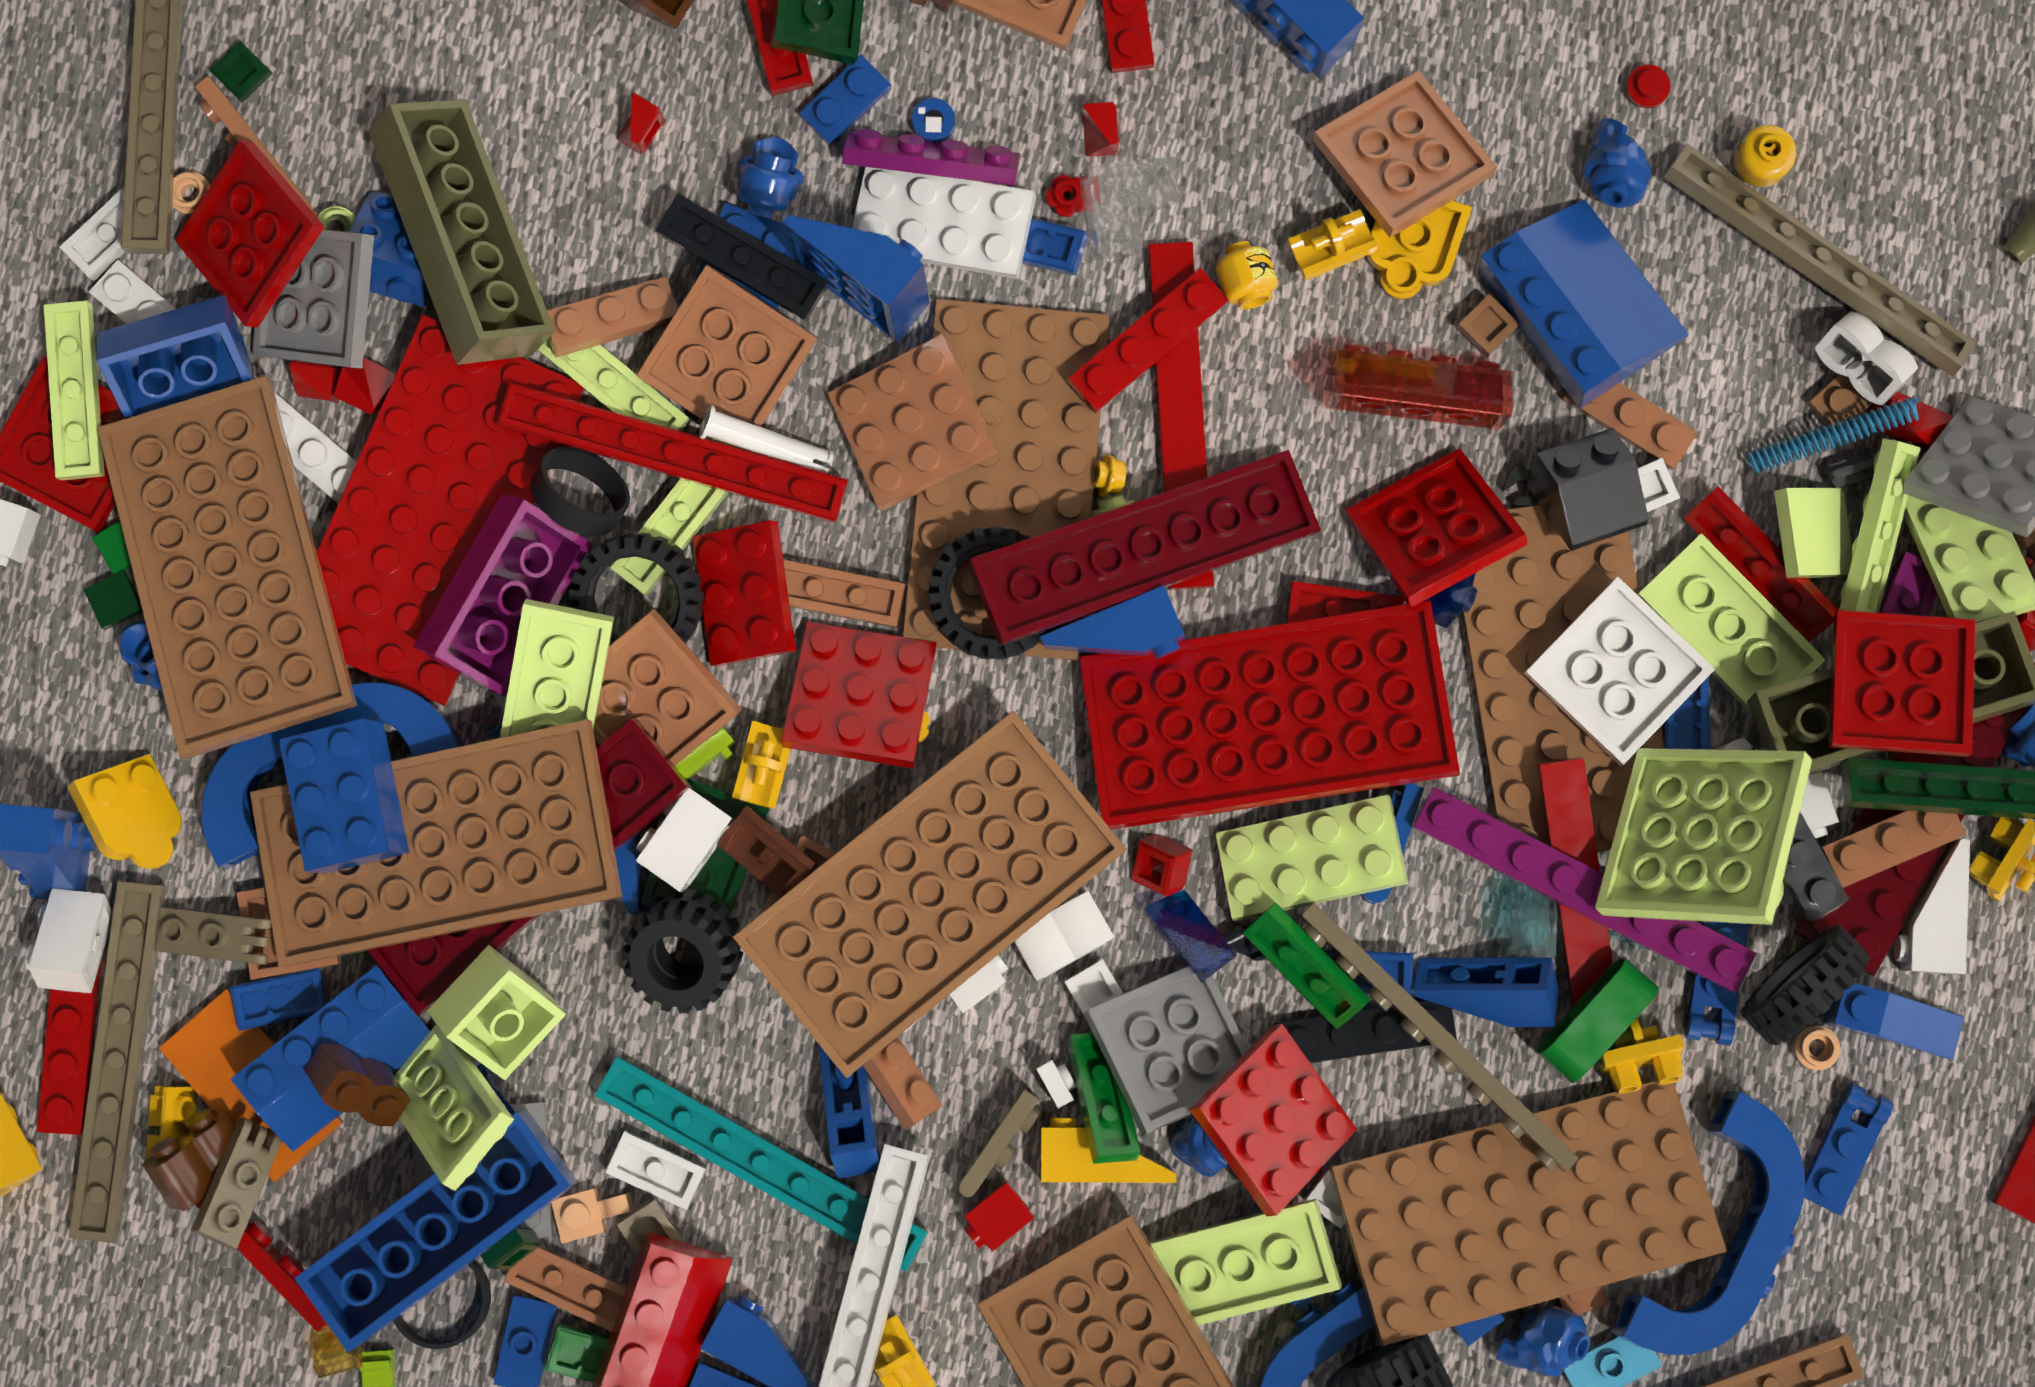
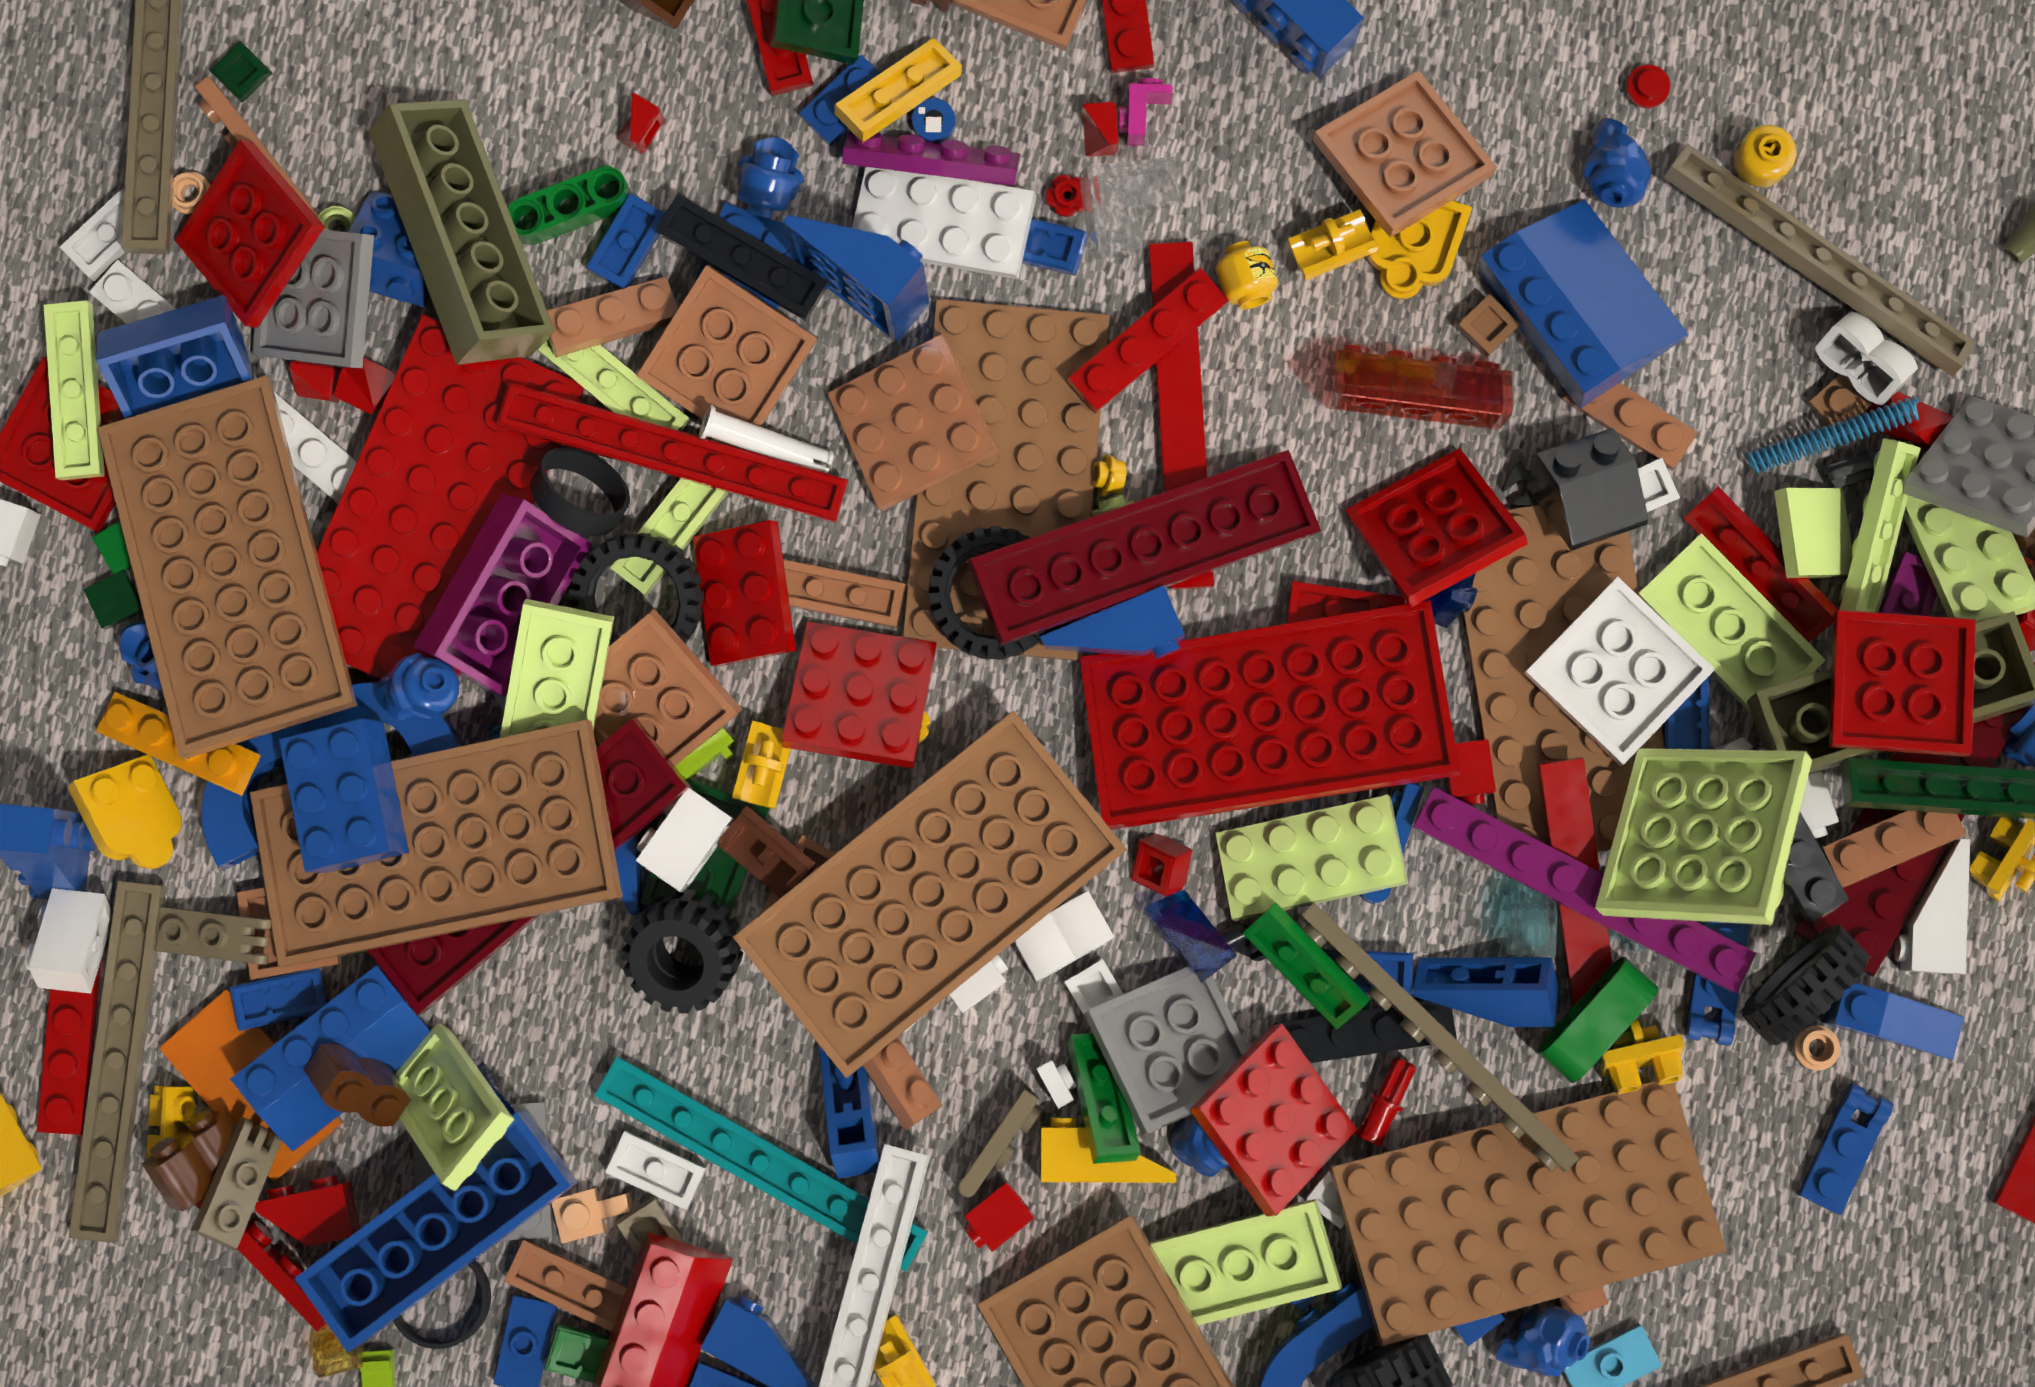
yellowish green brick [427,945,566,1080] -> none
dark green tile [480,1229,541,1270] -> none
blue arch [1610,1091,1805,1355] -> none
none -> light orange plate [95,692,261,796]
none -> red slope [255,1175,360,1247]
none -> blue head [375,653,460,720]
none -> green beam [507,166,631,245]
none -> blue plate [586,193,665,289]
none -> yellow plate [835,38,962,142]
none -> dark pink bracket [1119,78,1173,146]
none -> red axle [1355,1057,1416,1147]
none -> red brick [1444,739,1496,806]

